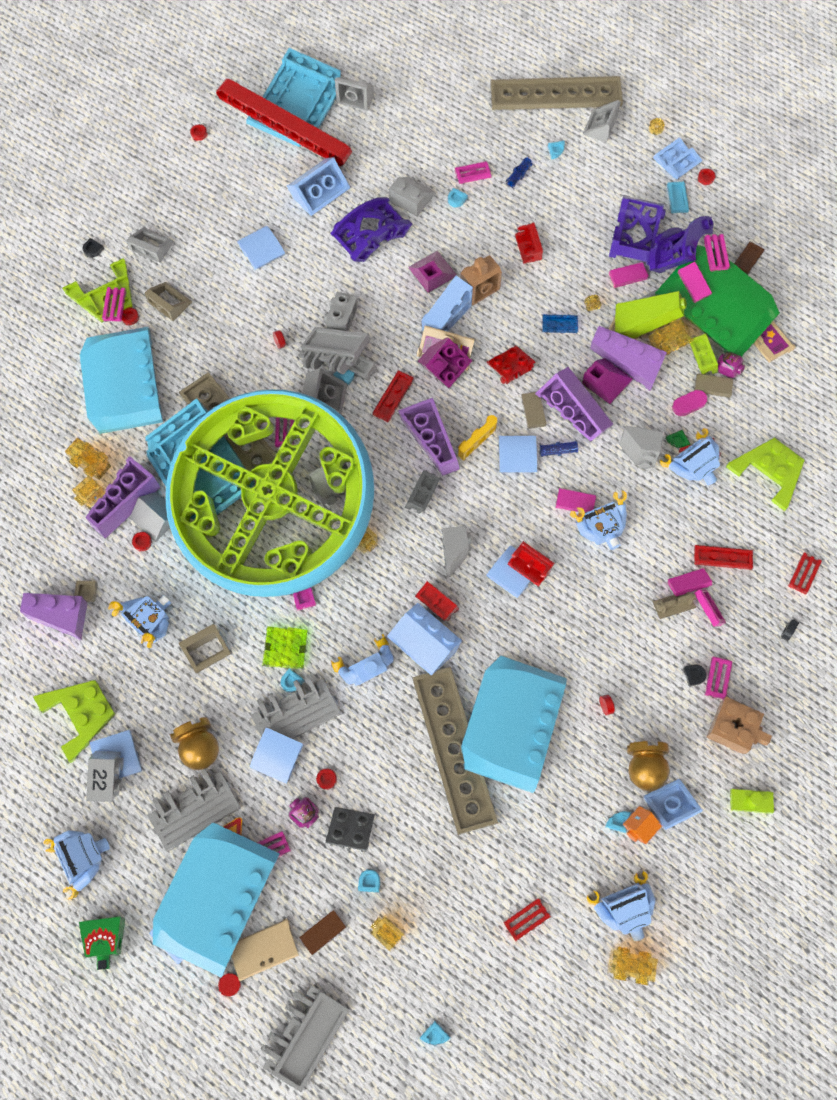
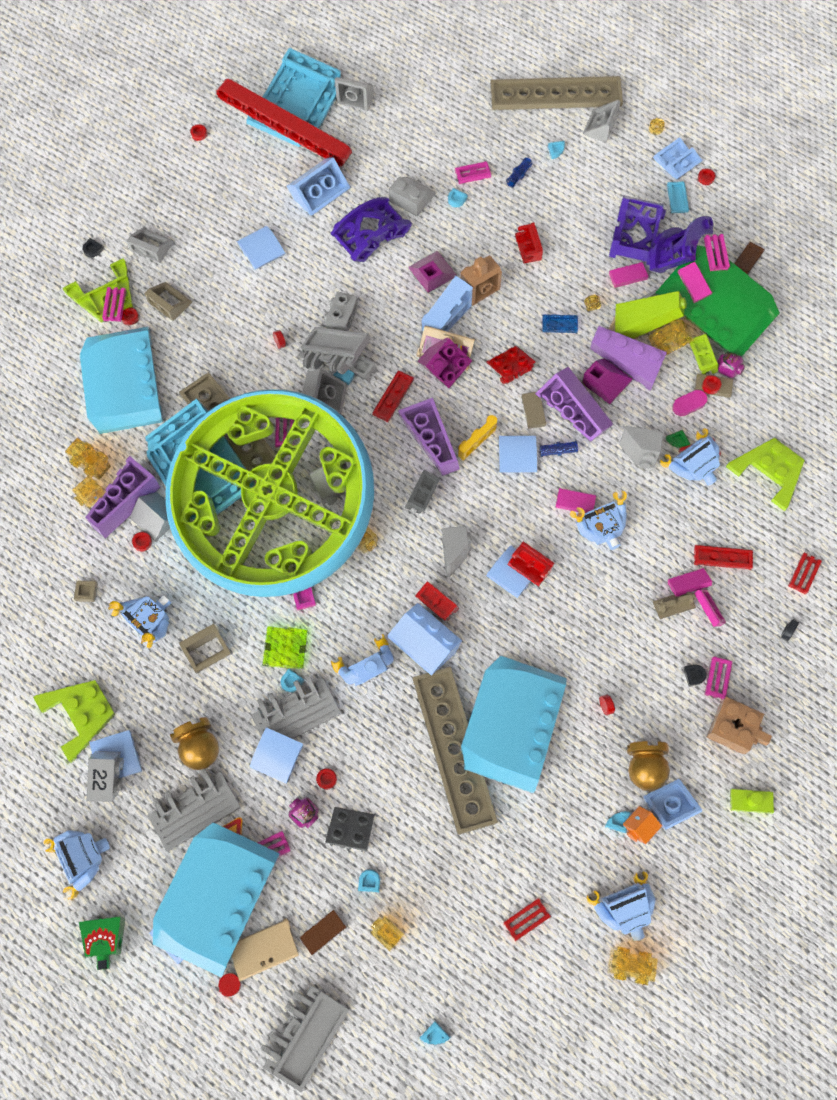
medium lavender wedge [20,593,88,640] -> none
door [753,321,796,363] -> none
none -> red tile [702,375,721,394]

